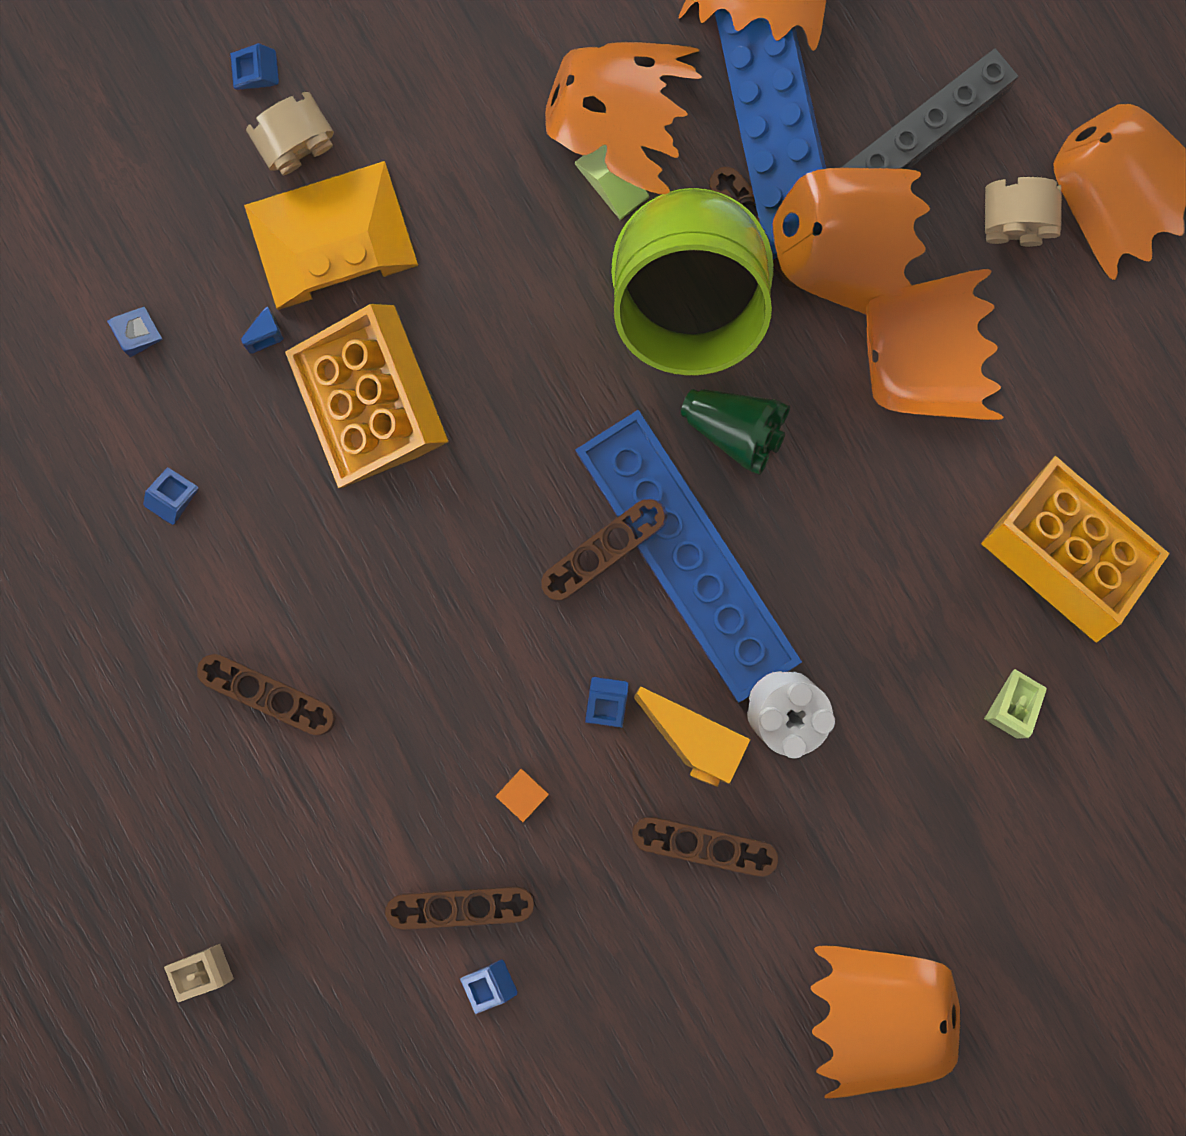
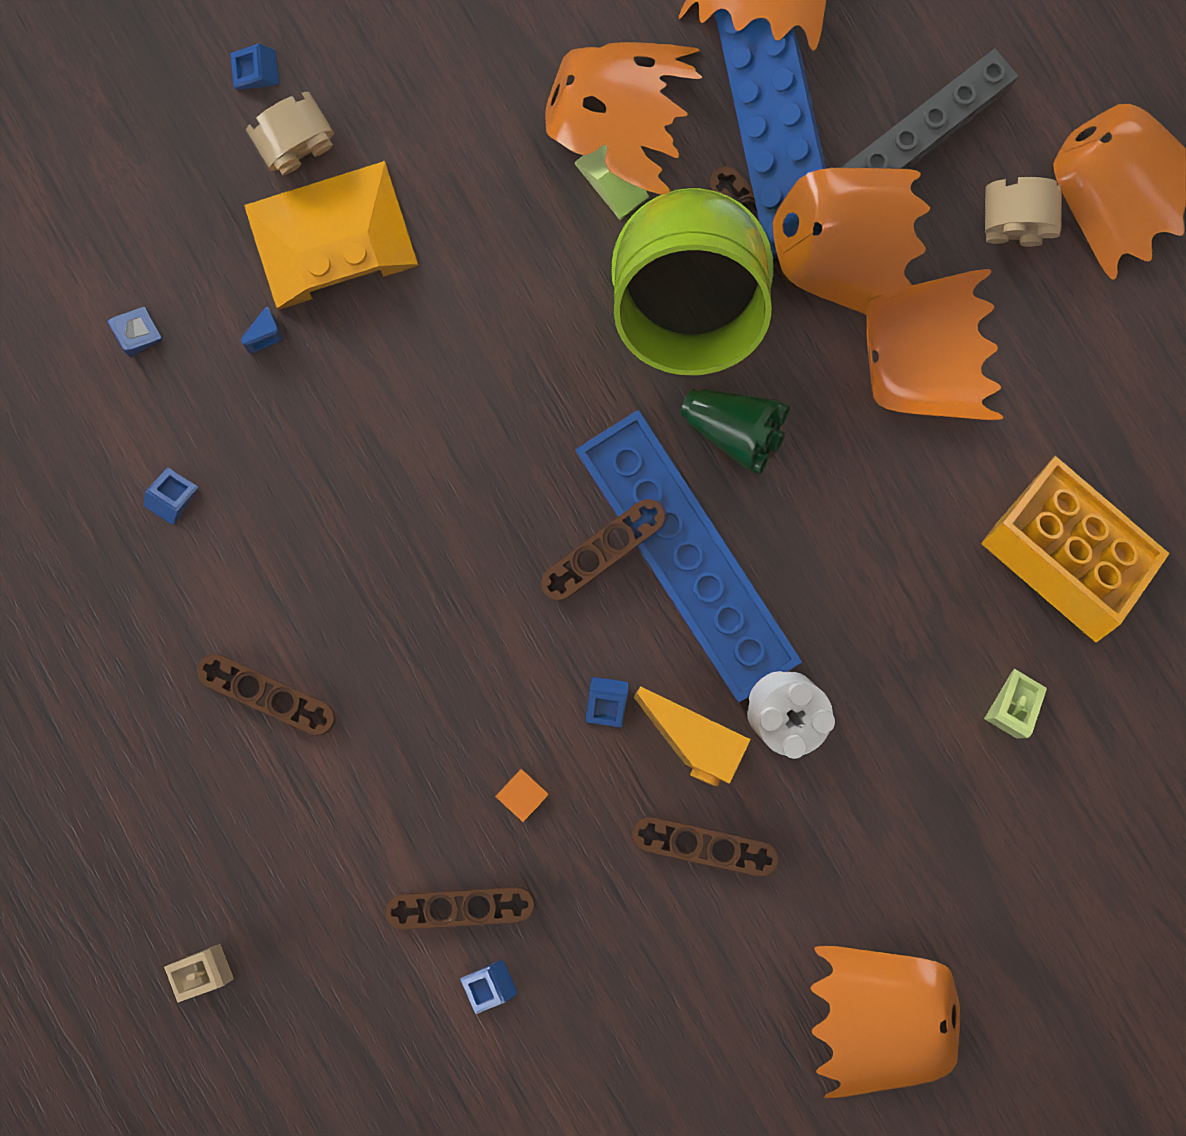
light orange slope [285,304,449,488] -> none

